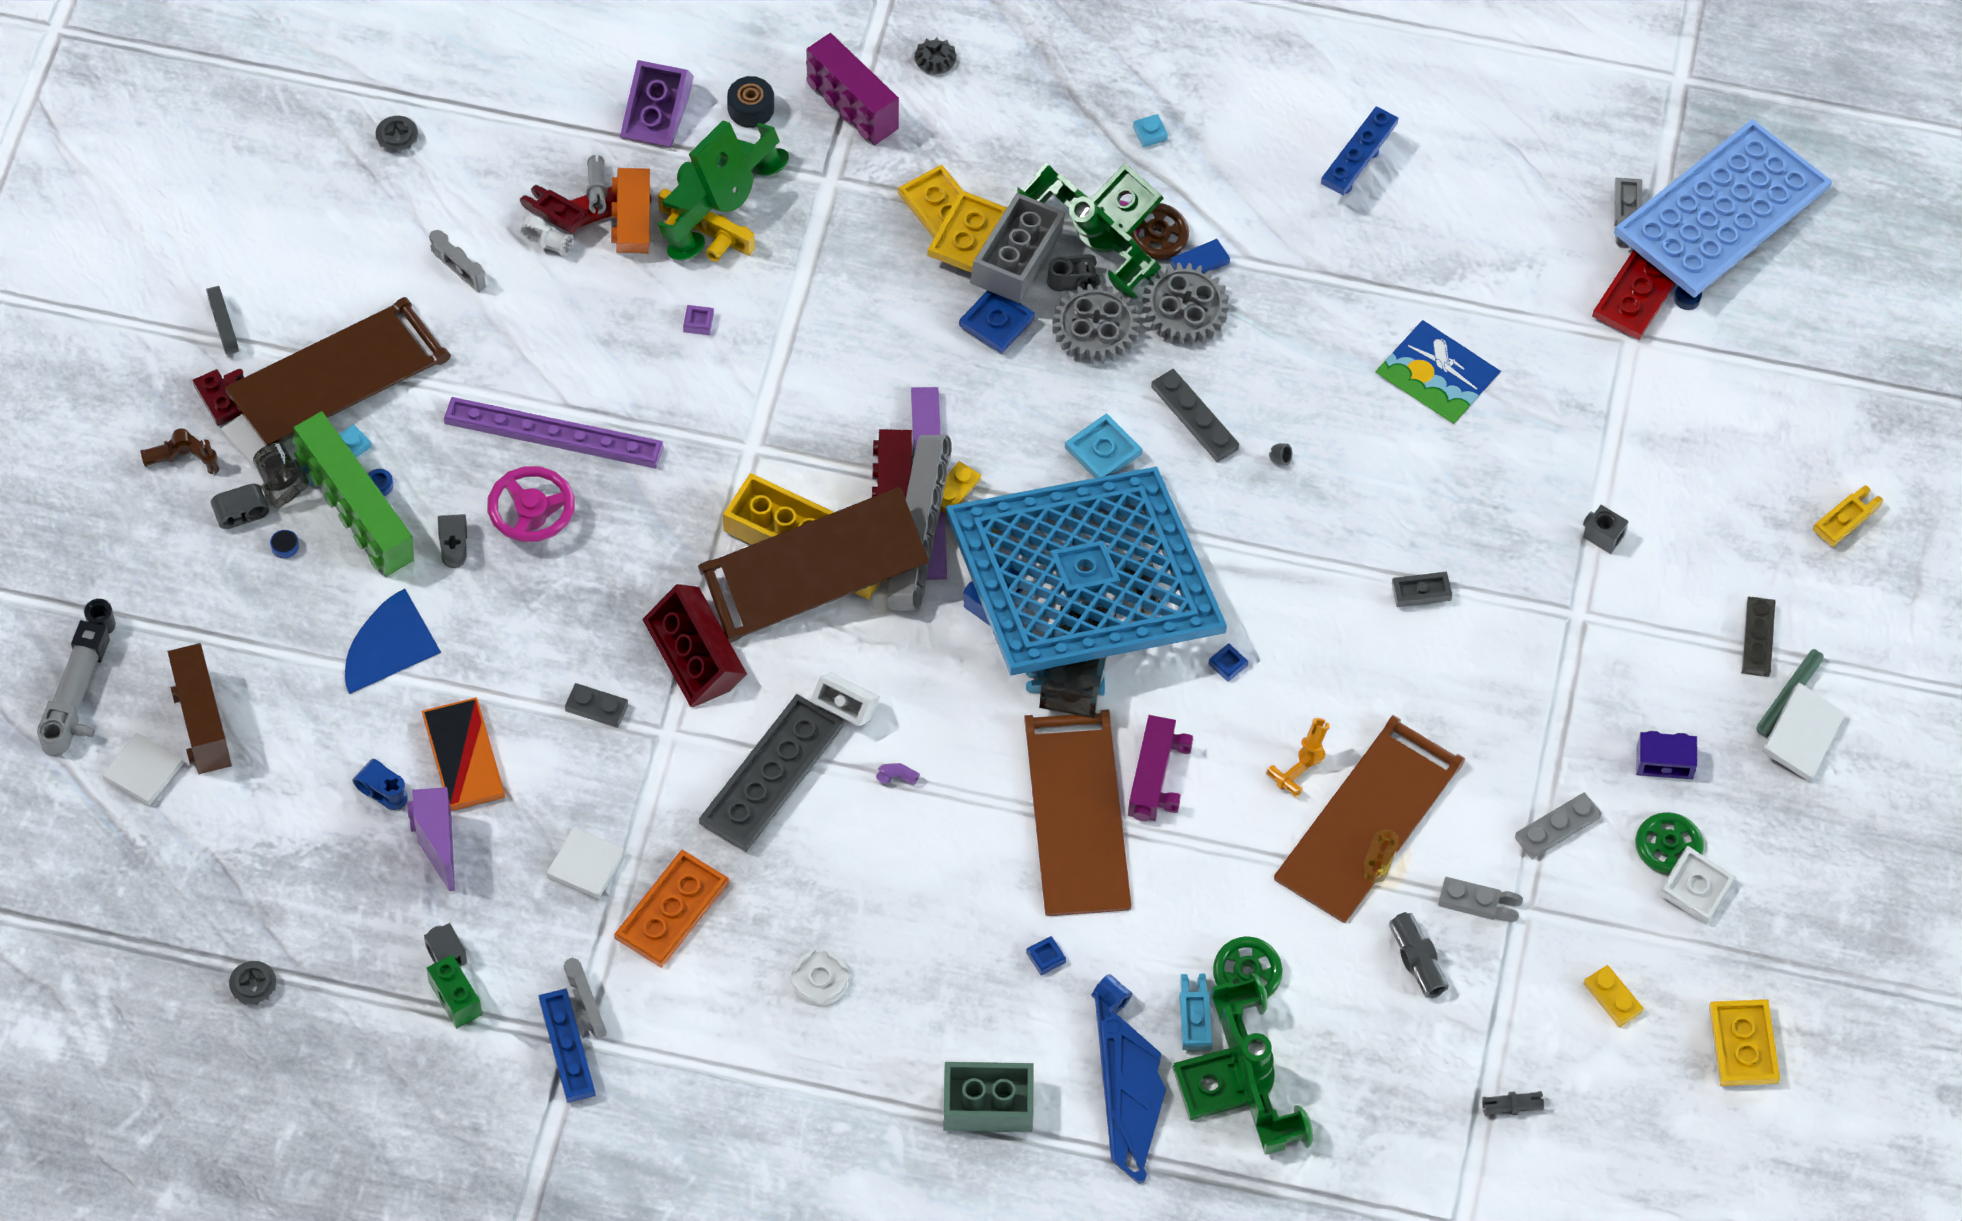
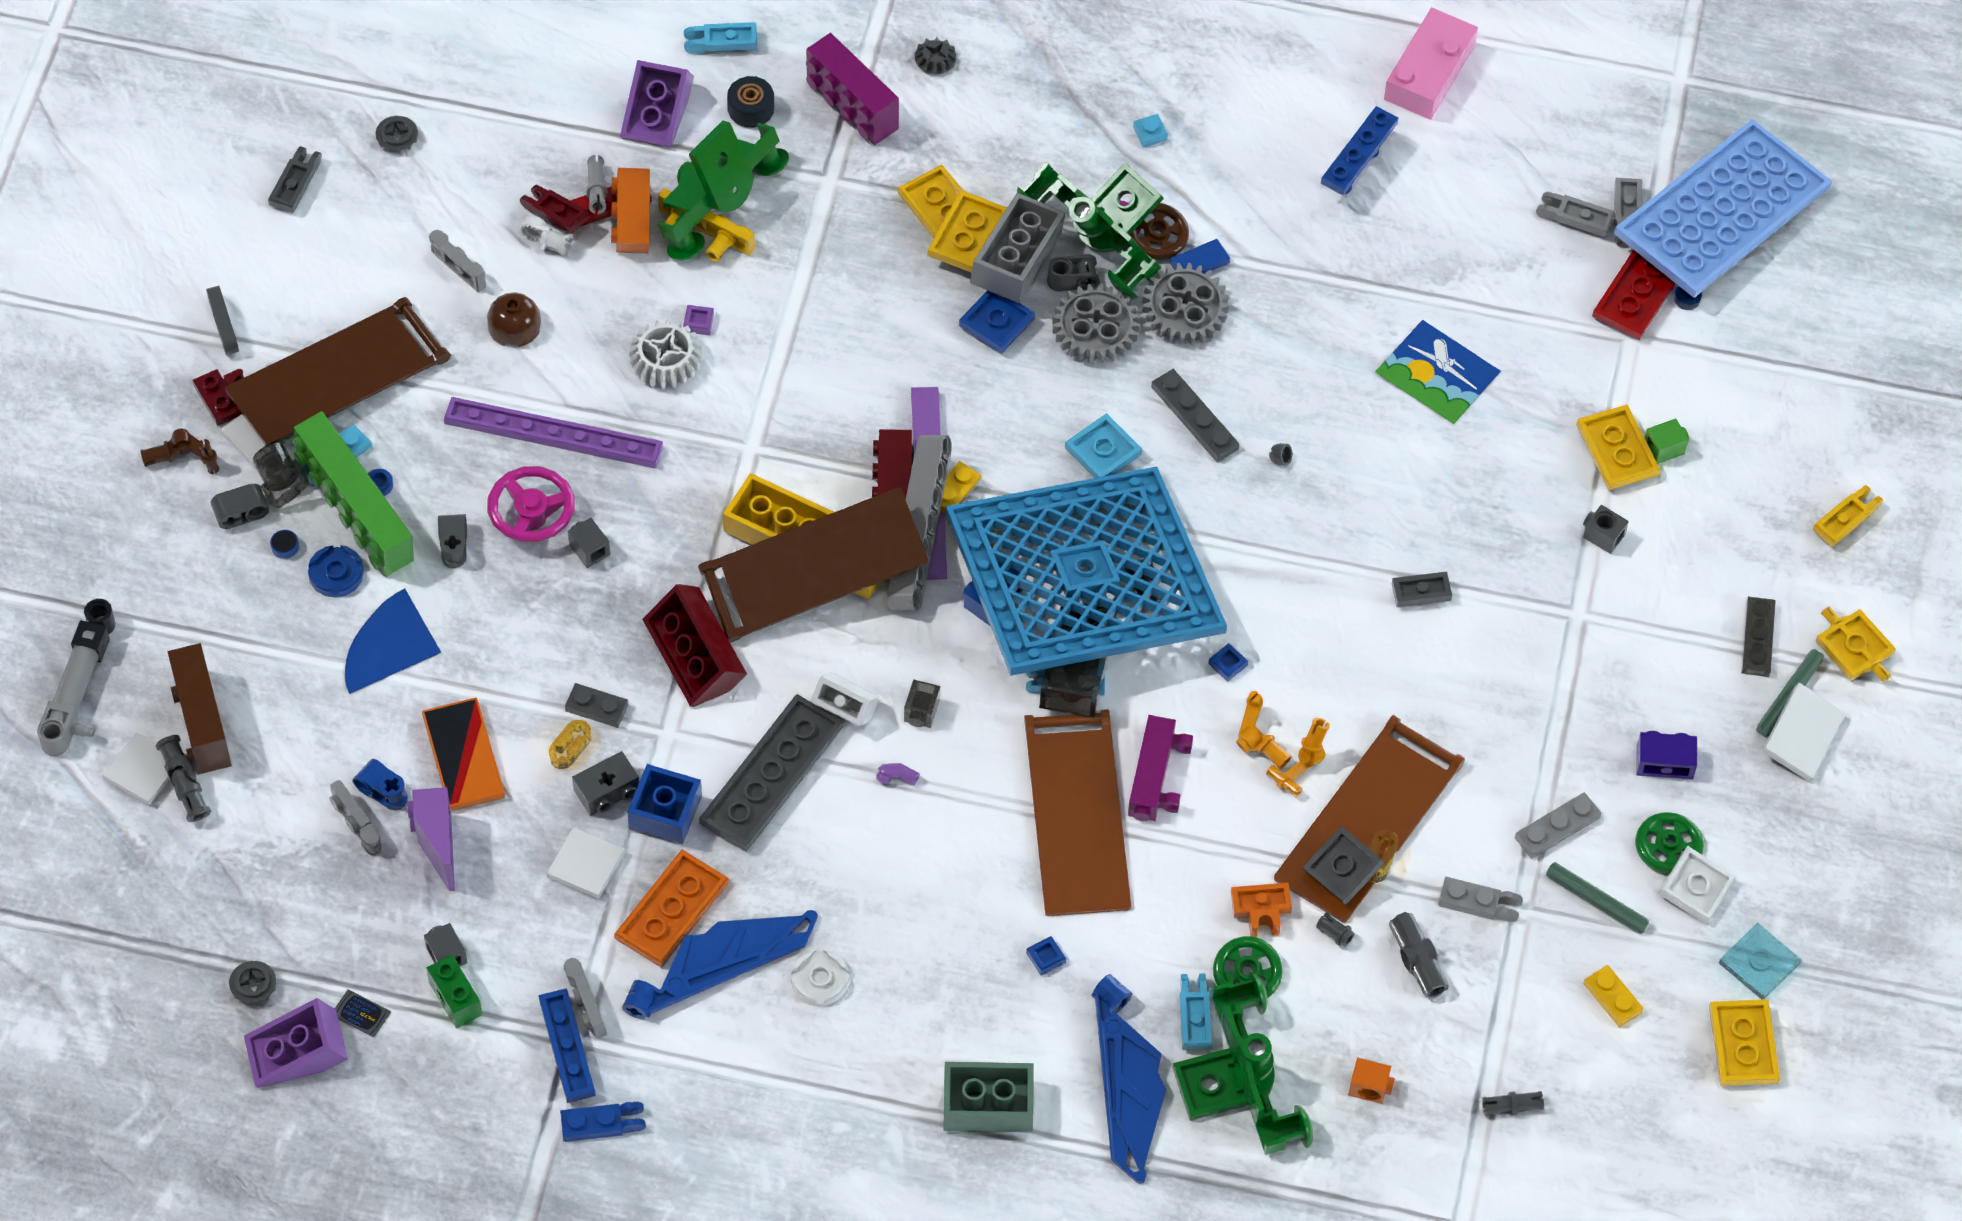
none -> dark grey piece [155,735,211,822]
none -> medium lavender slope [244,998,348,1088]
none -> dark grey hinge [268,146,322,213]
none -> blue tile [308,545,364,598]
none -> light grey hinge [329,780,382,856]
none -> sticker [335,989,391,1037]
none -> reddish brown cylinder [487,292,541,347]
none -> clear yellow beam [549,720,591,769]
none -> blue hinge [560,1101,646,1142]
none -> dark grey brick [568,517,610,568]
none -> dark grey brick [572,751,639,816]
none -> blue wing [622,910,818,1019]
none -> blue brick [627,764,702,844]
none -> white gear [629,319,703,390]
none -> medium azure hinge [683,22,757,53]
none -> clear smoke brick [904,679,941,728]
none -> orange plate [1230,882,1292,937]
none -> light orange pin [1235,690,1292,770]
none -> dark grey plate [1302,826,1385,905]
none -> dark grey pin [1316,913,1355,947]
none -> orange brick [1348,1057,1395,1104]
none -> bright pink brick [1384,7,1478,120]
none -> light grey hinge [1536,191,1615,238]
none -> sand green axle [1546,862,1649,934]
none -> yellow plate [1576,404,1660,491]
none -> bright green brick [1645,418,1689,464]
none -> clear light blue tile [1719,923,1802,999]
none -> yellow plate [1816,606,1896,683]

